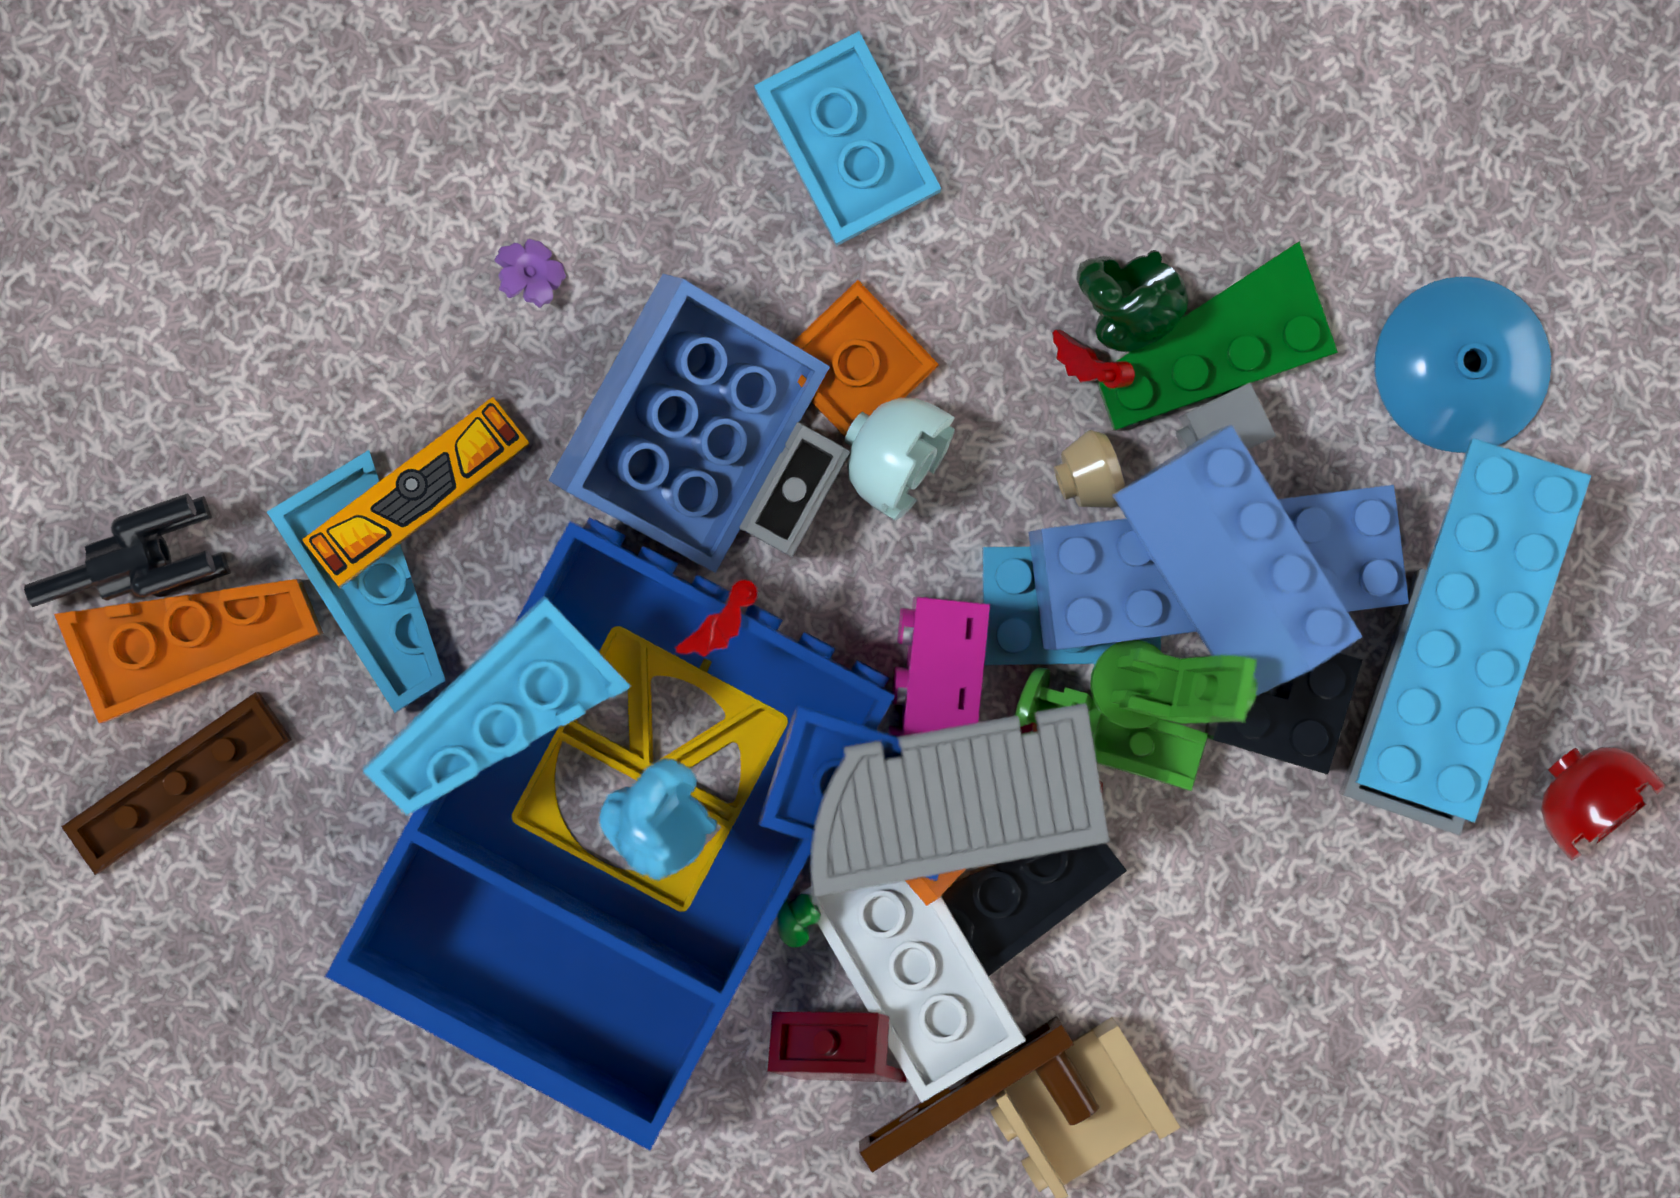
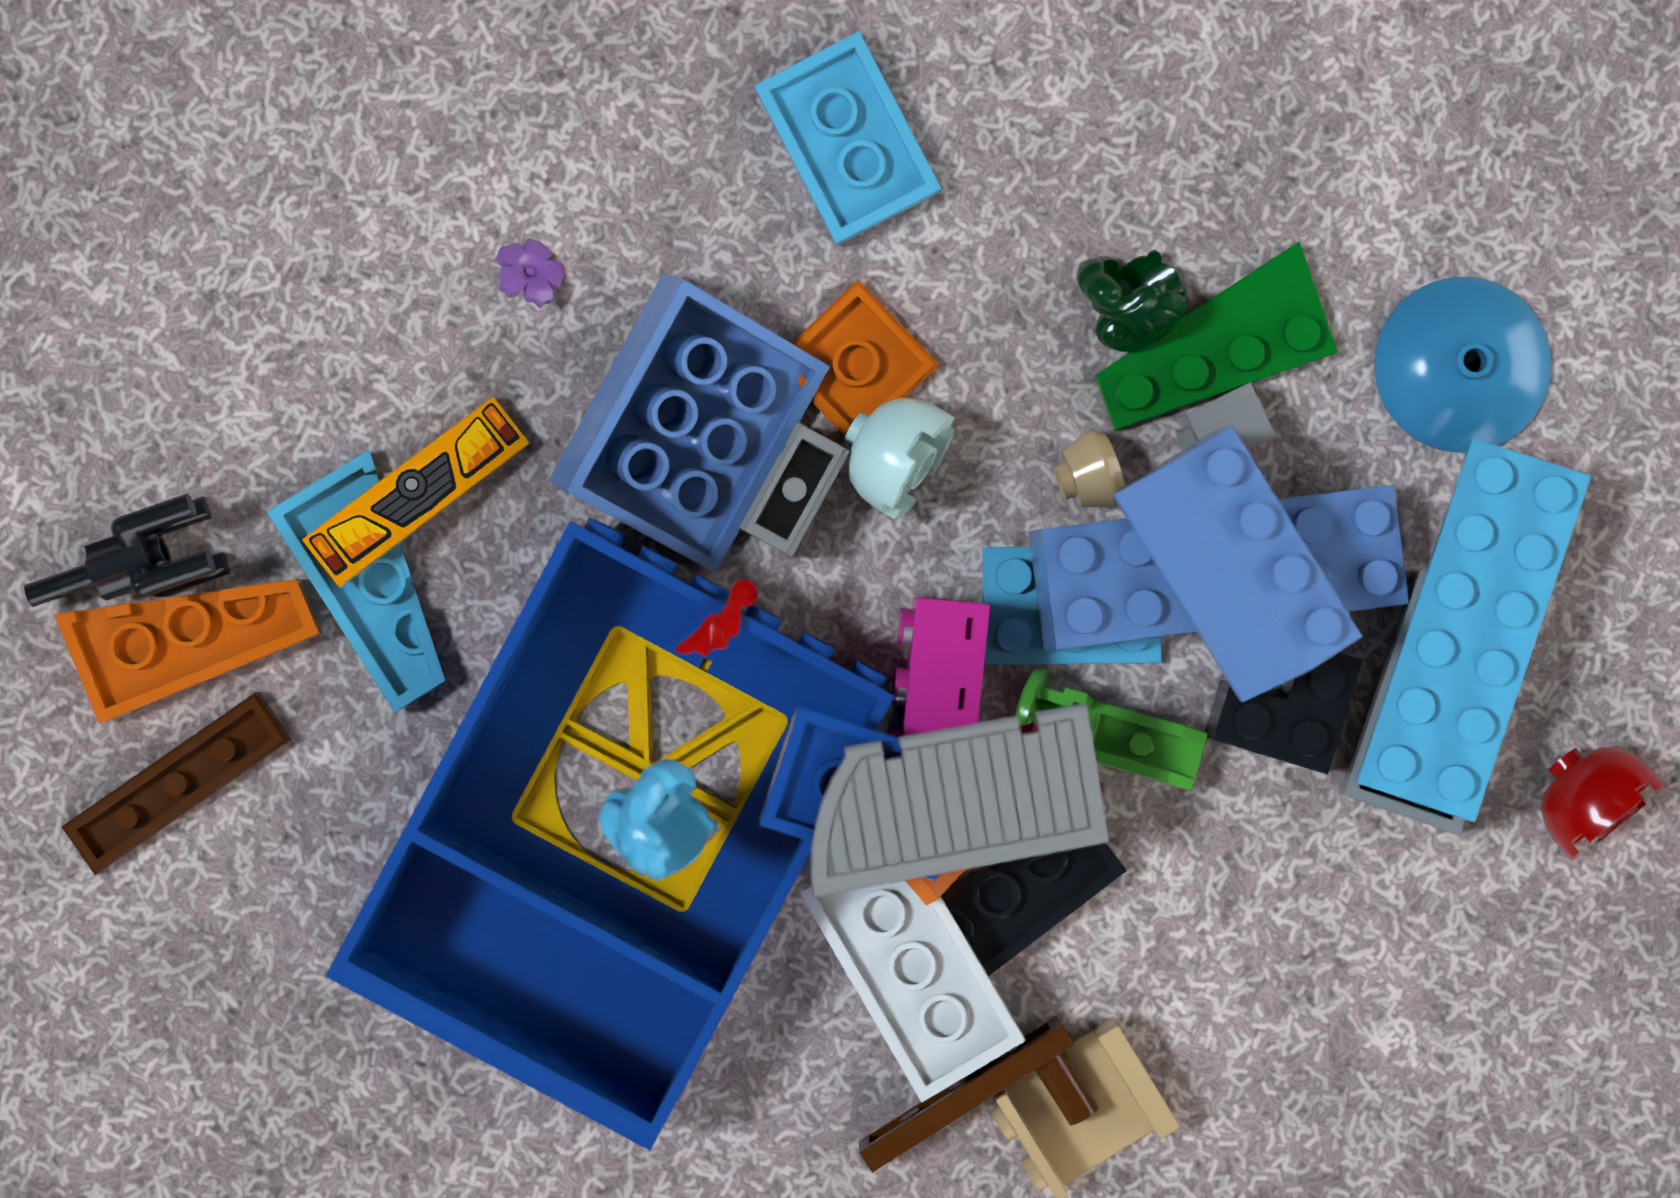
medium azure wing [363,596,631,815] -> none
dark red panel [767,1011,907,1083] -> none
green arm [777,893,821,948] -> none
red piece [1052,329,1135,388] -> none
bright green piece [1090,640,1257,729] -> none

